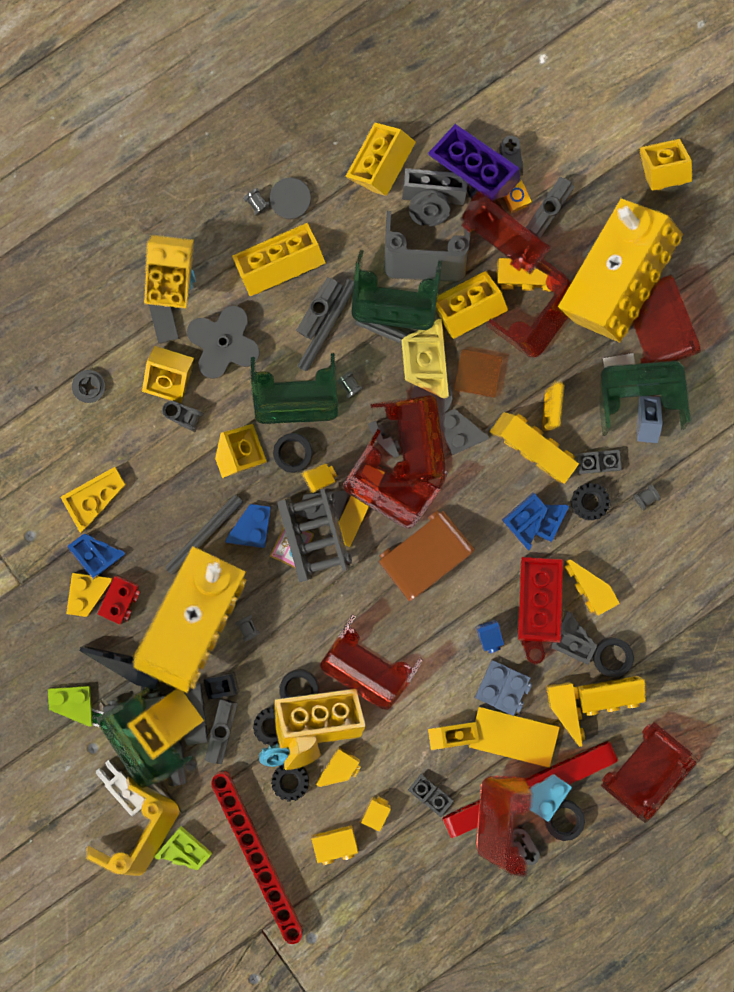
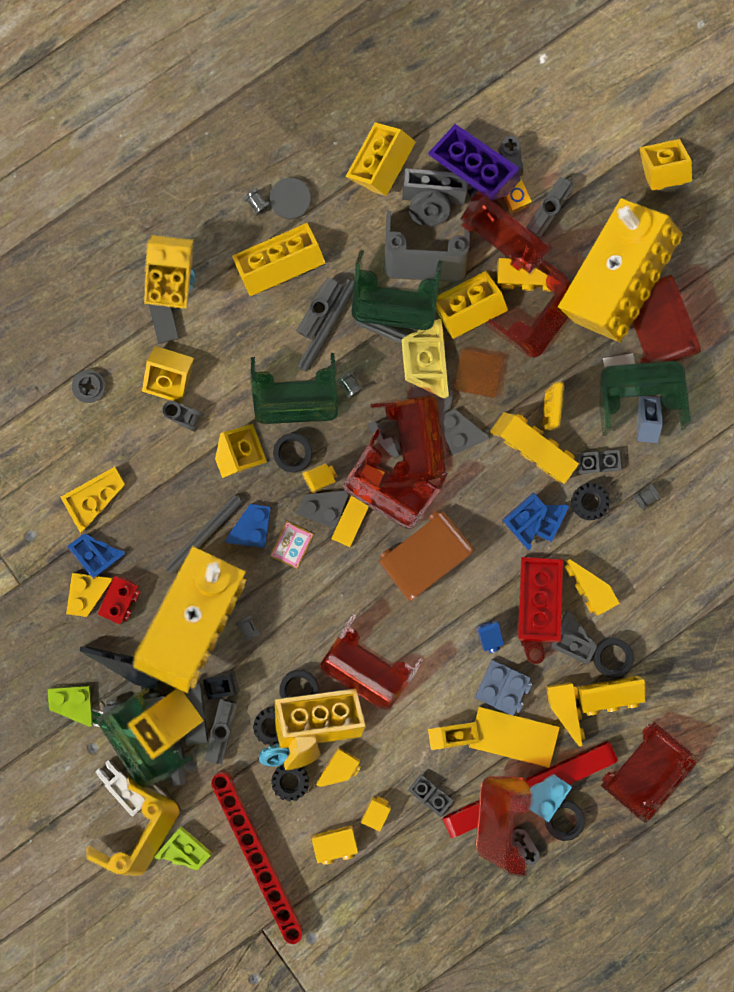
dark grey plant [187,306,260,379] -> none
dark grey fence [277,488,352,582] -> none

